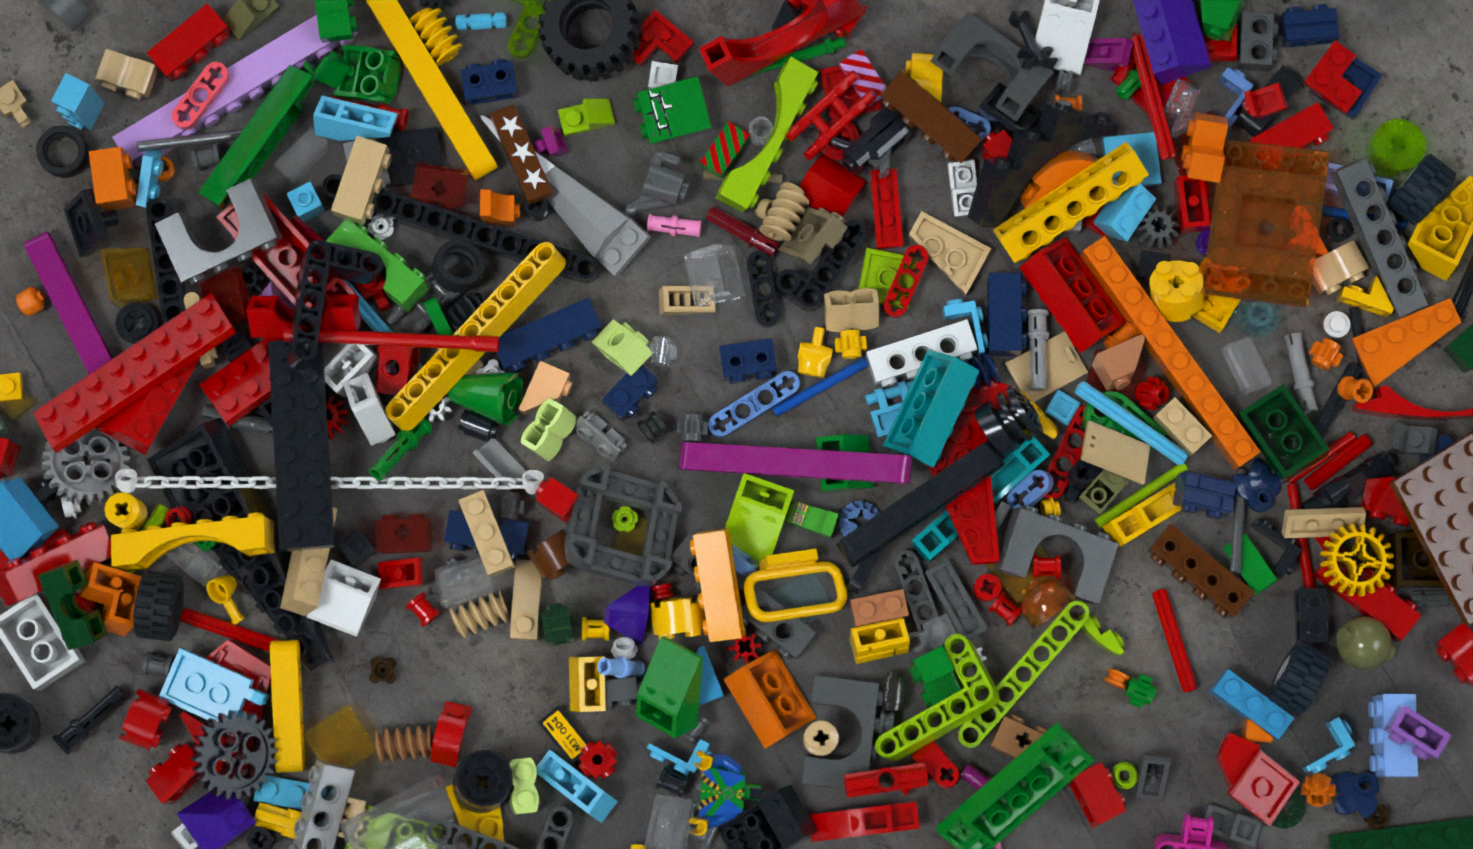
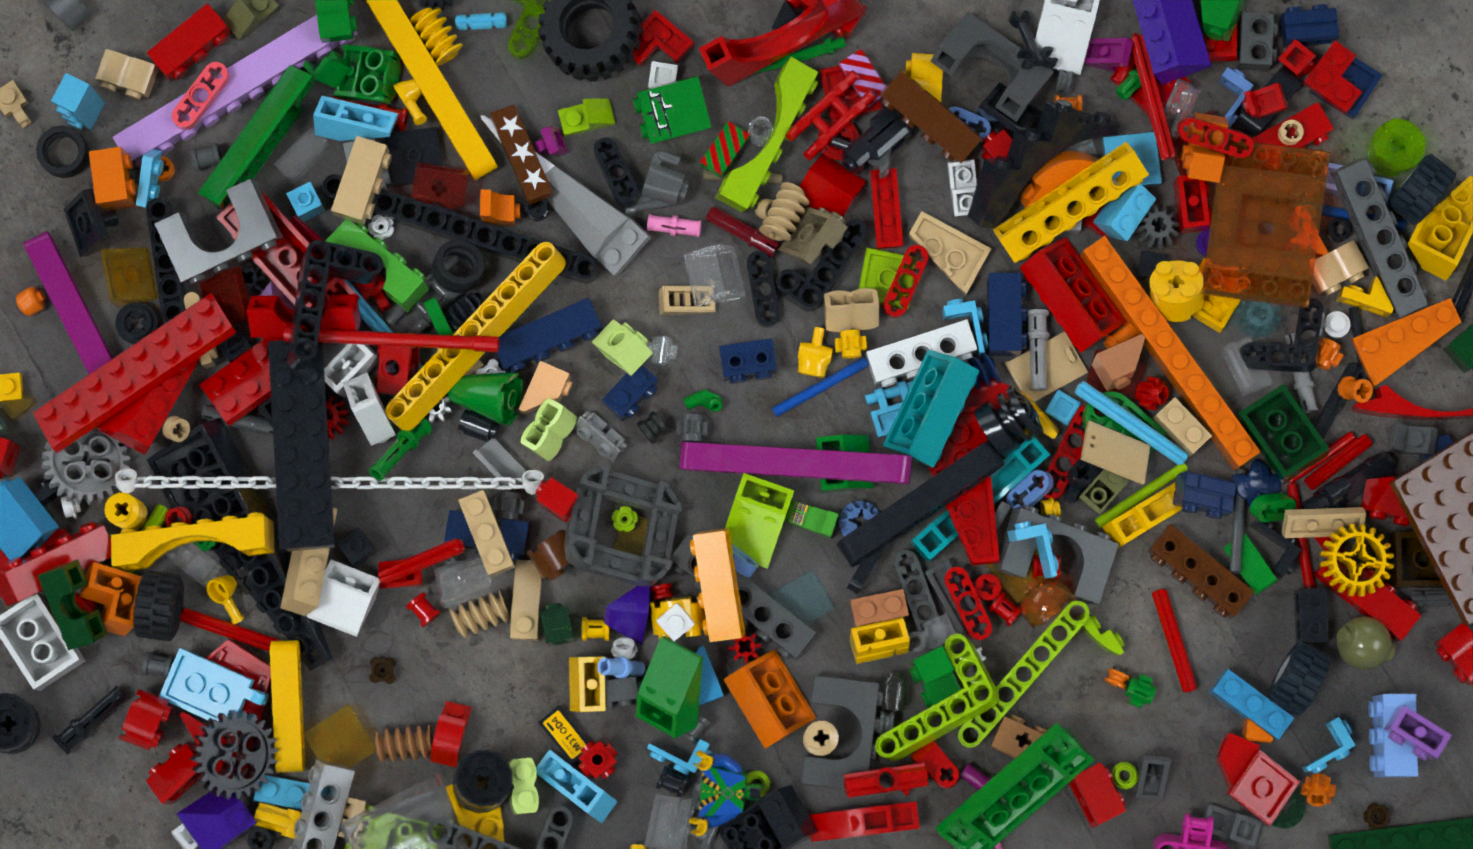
flat silver bar [137,129,242,152] -> none
clear red brick [375,514,432,554] -> none
dark blue brick [460,59,519,106] -> none
medium blue beam [708,371,800,438] -> none
yellow bar [743,549,848,623] -> none
dark blue plate [1330,772,1379,819] -> none
none -> tan bush [162,416,190,442]
none -> red axle [378,539,465,584]
none -> yellow bar [393,79,427,125]
none -> black beam [594,137,639,208]
none -> white plate [656,602,695,641]
none -> green arm [683,389,723,412]
none -> lime plate [745,770,770,797]
none -> red beam [944,567,992,641]
none -> medium azure bracket [1007,521,1059,578]
none -> red beam [1177,116,1254,158]
none -> black beam [1239,298,1325,373]
none -> green beam [1250,493,1296,522]
none -> red brick [1278,39,1317,79]
none -> tan bush [1278,120,1304,146]

